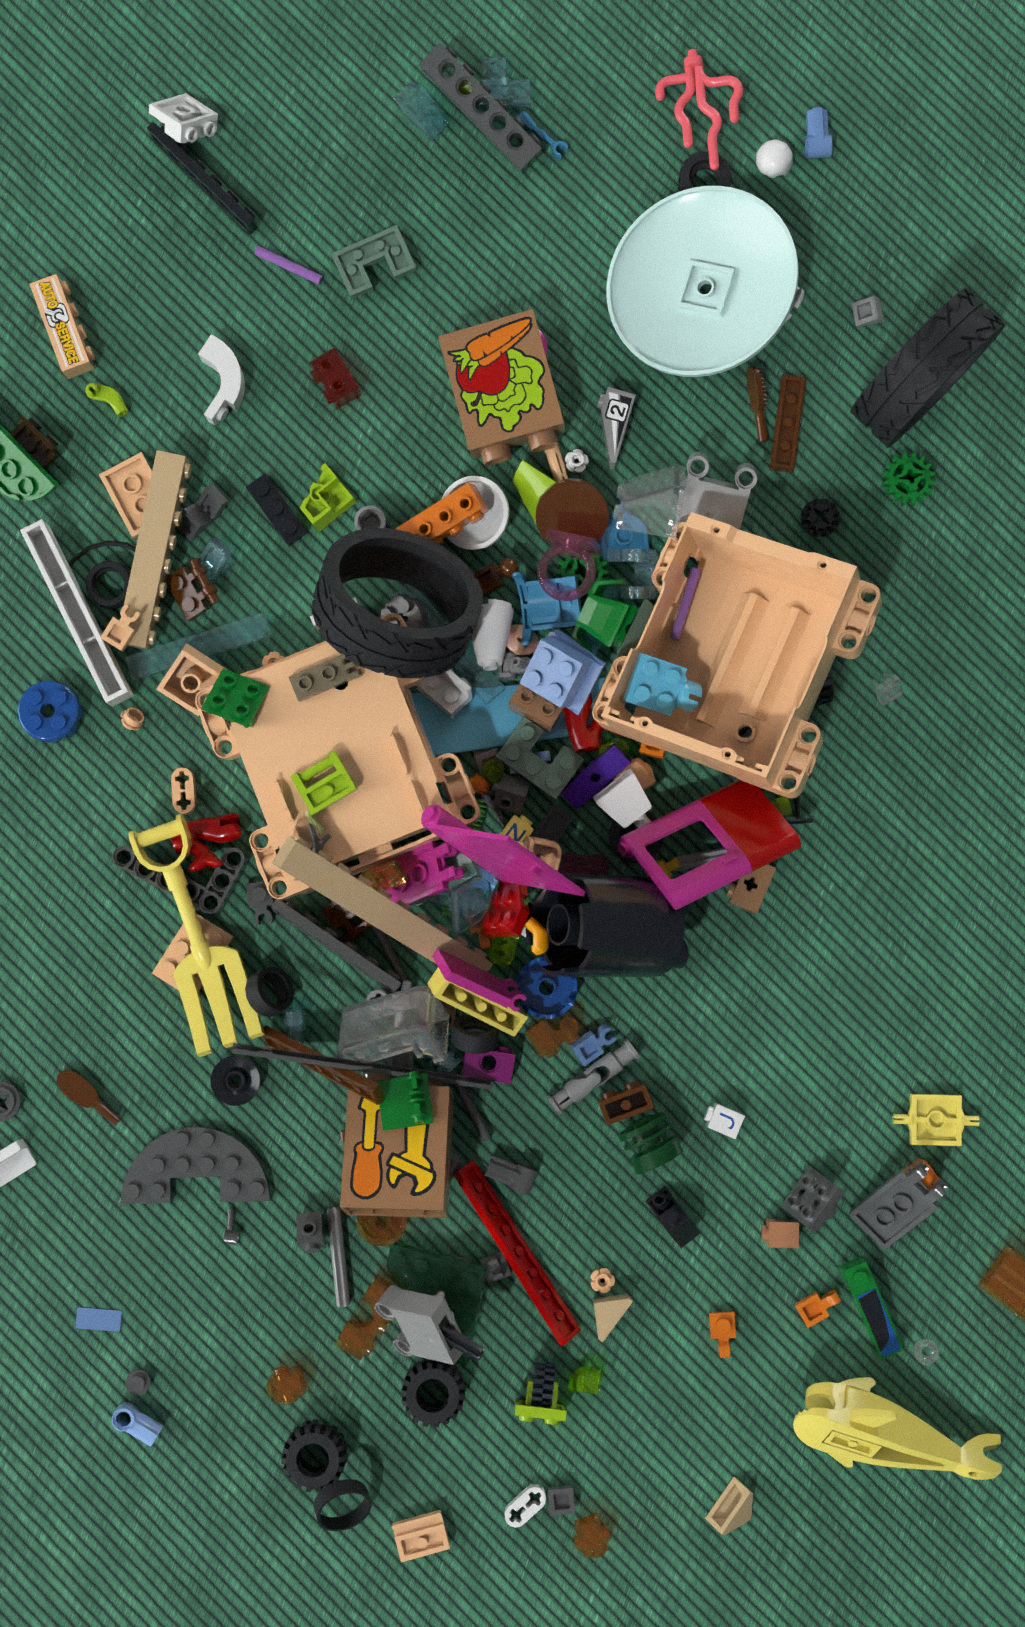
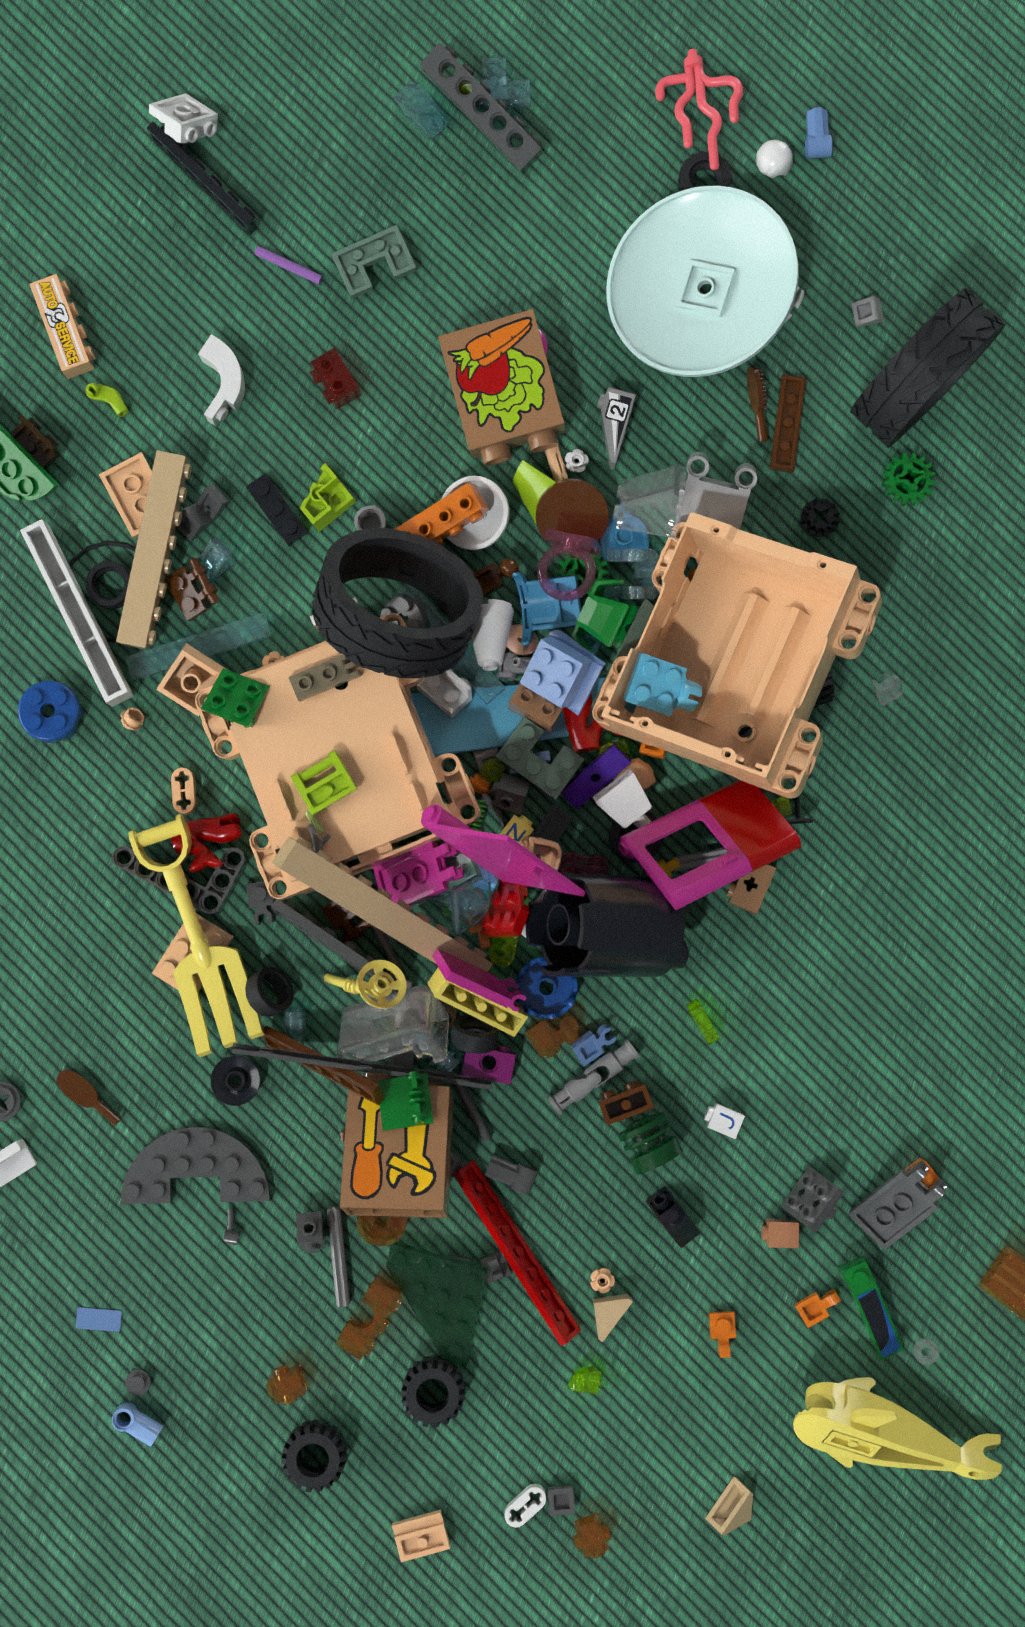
light nougat plate [100,605,141,651] -> none
black tyre [314,1479,372,1531] -> none
clear yellow plate [360,858,408,890] -> none
light grey piece [375,1285,485,1365] -> none
plate [514,1362,567,1425] -> none
dark azure piece [518,111,568,160] -> none
light orange arm [524,917,549,955] -> none
medium lavender bar [670,568,701,641] -> none
light yellow plate [892,1094,980,1146] -> none
none -> light yellow dish [324,960,407,1009]
none -> clear neon green beam [686,999,720,1045]

